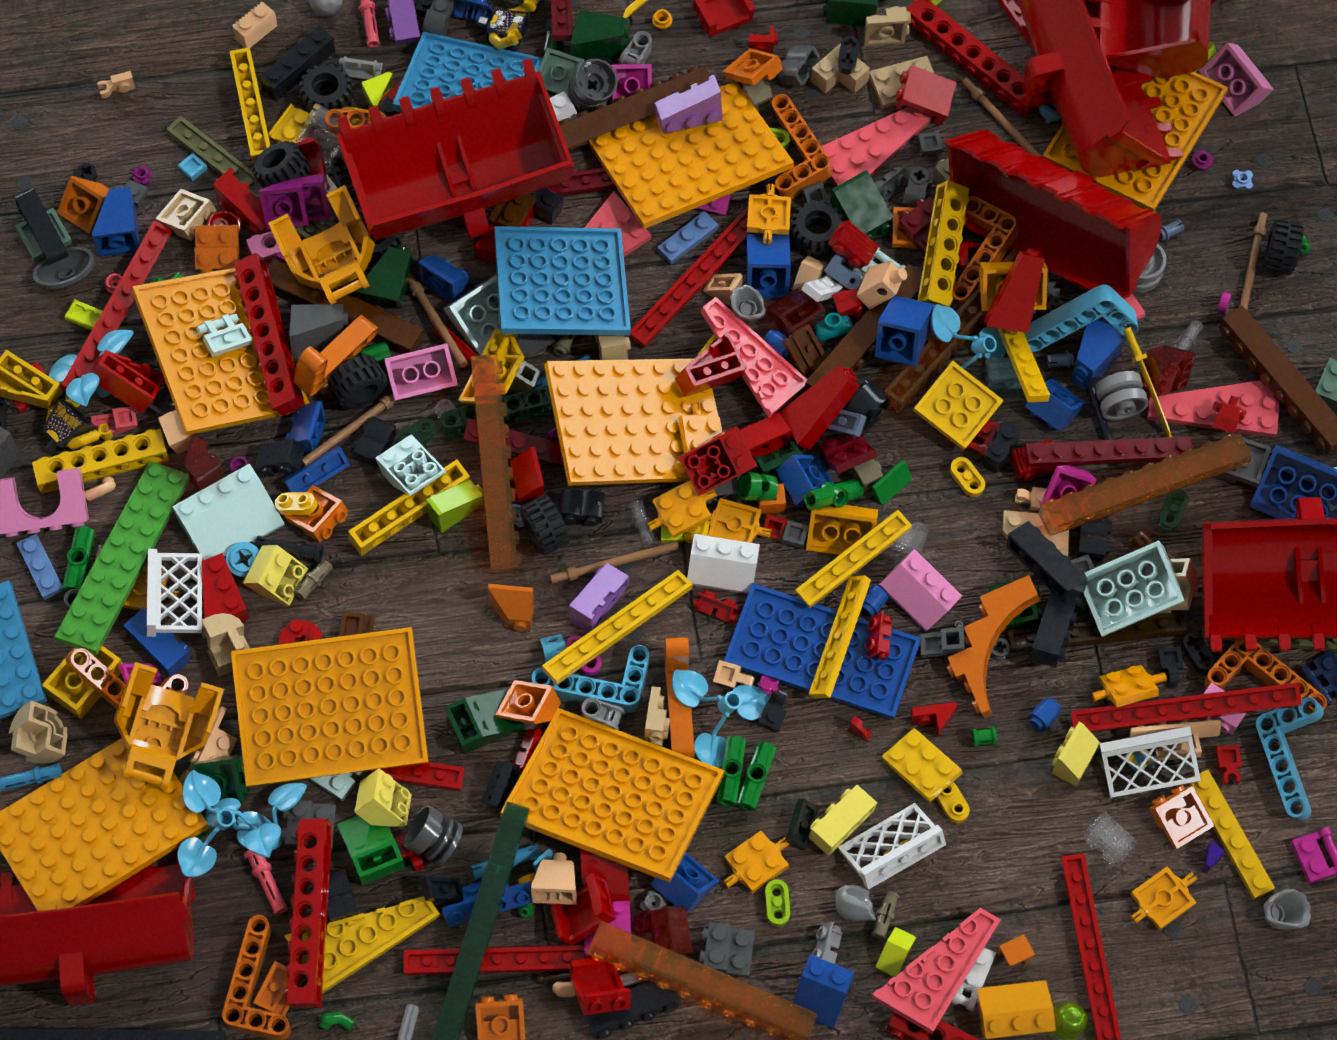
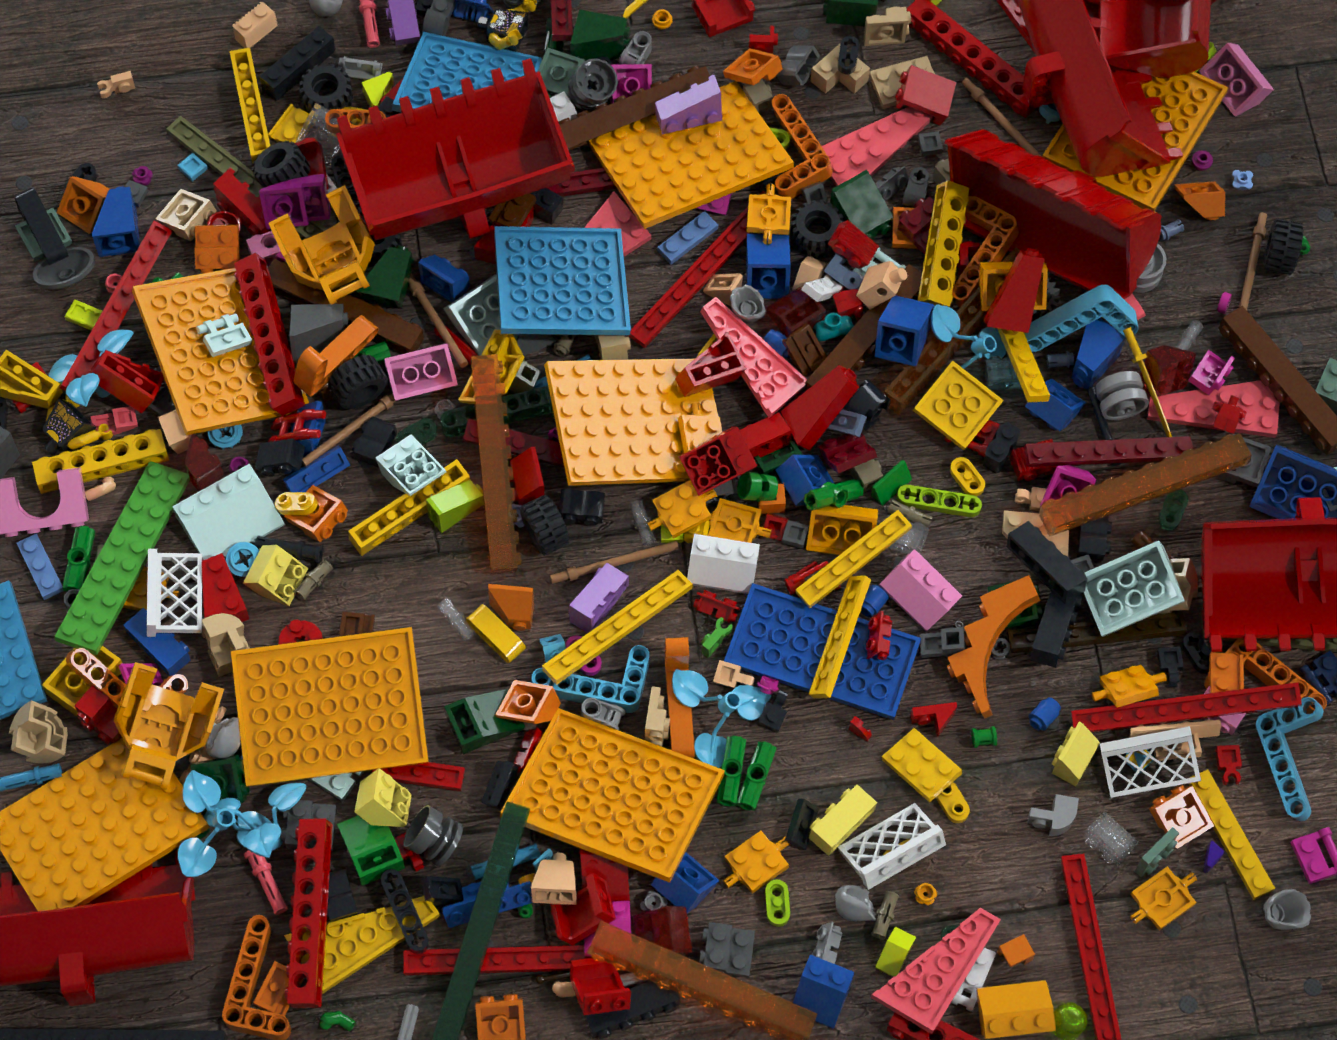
none -> red brick [74,685,122,744]
none -> light grey hair [206,717,241,758]
none -> medium azure gear [208,424,243,450]
none -> red piece [268,409,326,442]
none -> black beam [381,869,429,954]
none -> clear pin [438,598,475,641]
none -> yellow beam [465,604,526,663]
none -> bright green plate [701,617,733,658]
none -> red plant [784,561,841,598]
none -> dark tan pin [887,500,933,530]
none -> lime beam [897,485,982,517]
none -> light orange plate [914,883,937,905]
none -> light grey brick [1027,794,1079,836]
none -> sand green plate [1134,827,1179,878]
none -> orange slope [1174,181,1225,220]
none -> dark pink bracket [1188,350,1235,395]
none -> orange plate [1209,652,1244,693]

